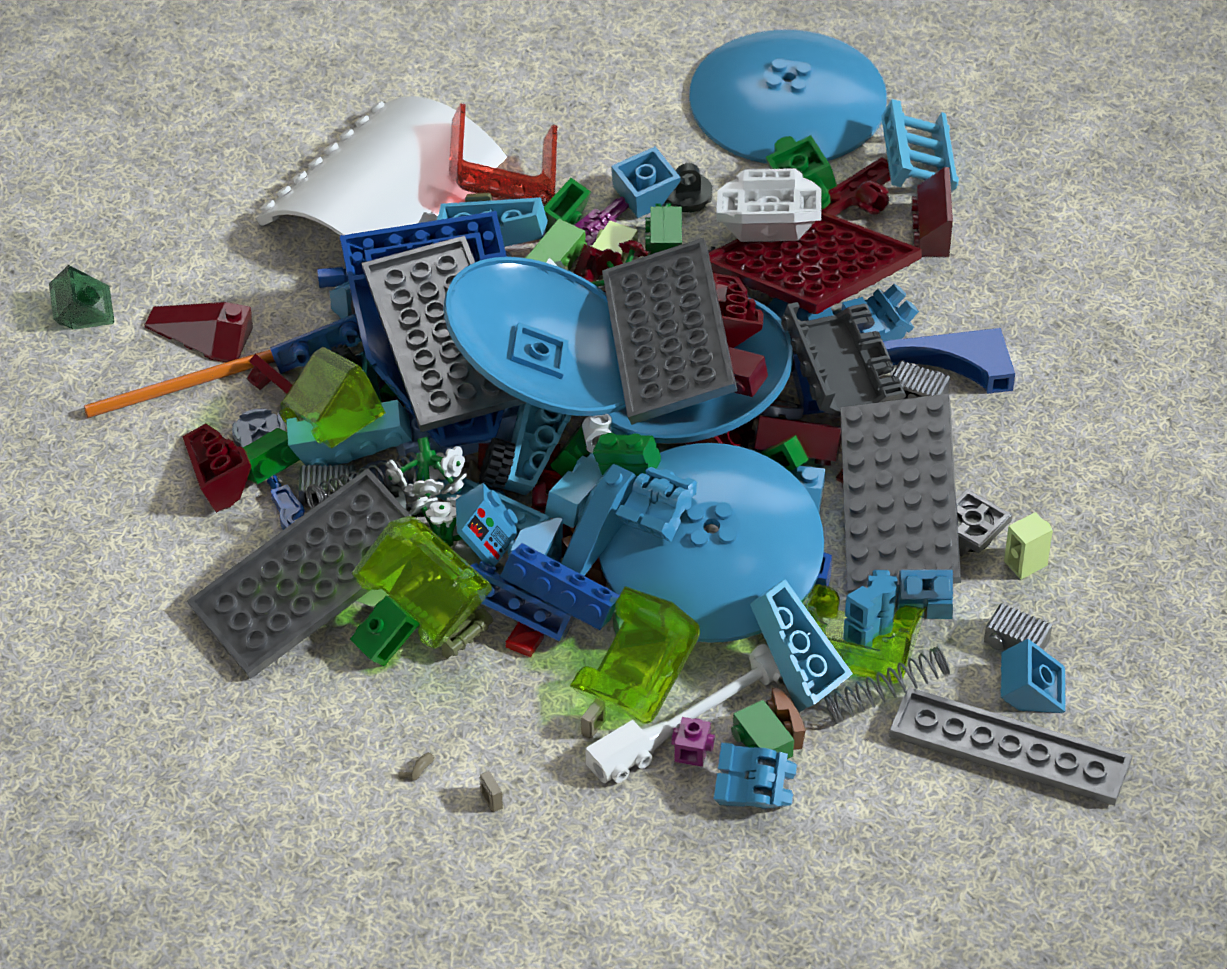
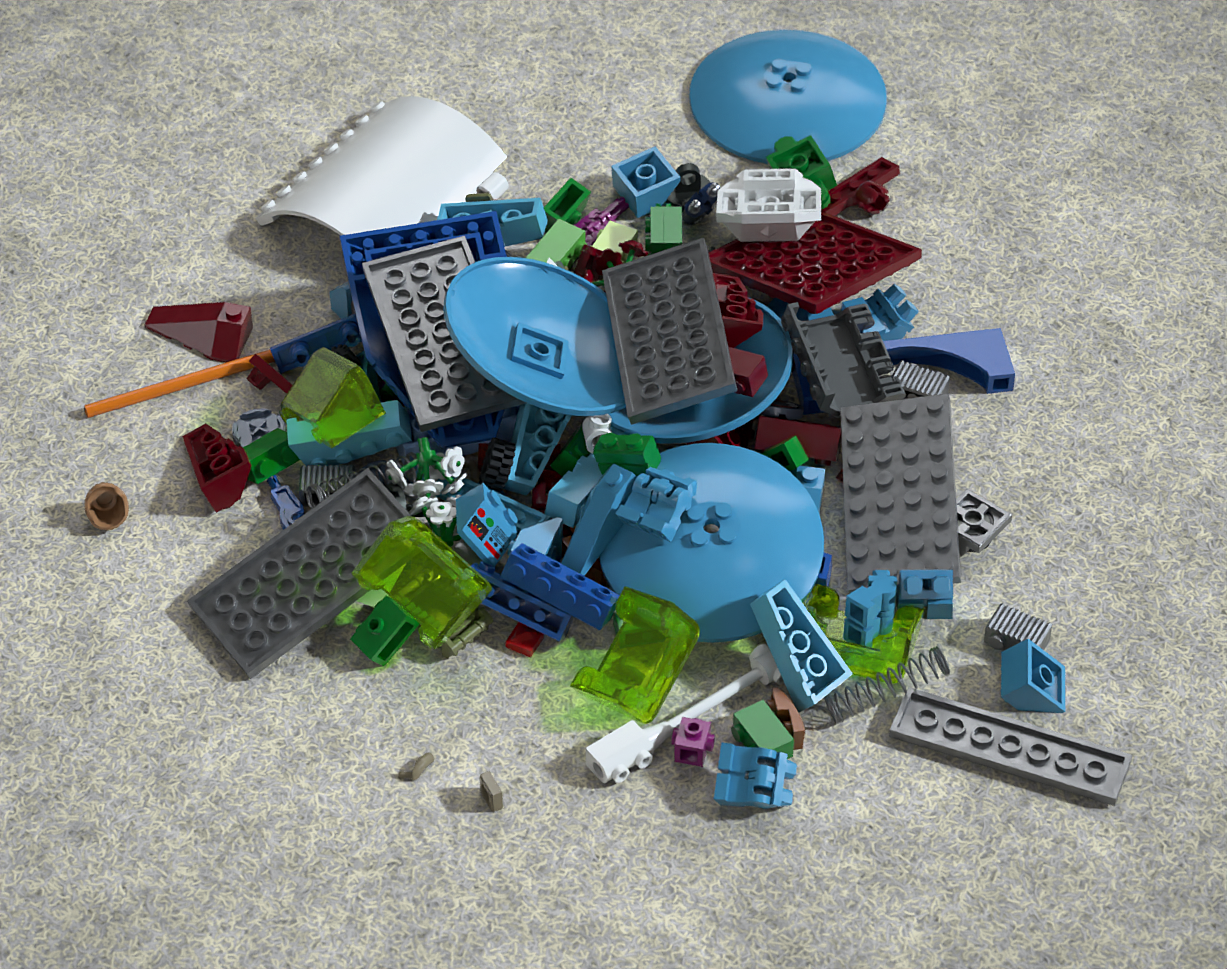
clear green slope [49,265,115,330] -> none
blue bar [317,267,348,288] -> none
clear red windscreen [449,103,558,207] -> none
dark tan tile [581,698,606,739] -> none
medium azure fence [881,99,959,192] -> none
dark red slope [911,167,953,257] -> none
yellowish green brick [1004,512,1053,579] -> none
none -> medium nougat hair [84,482,129,530]
none -> dark blue piece [682,182,721,225]

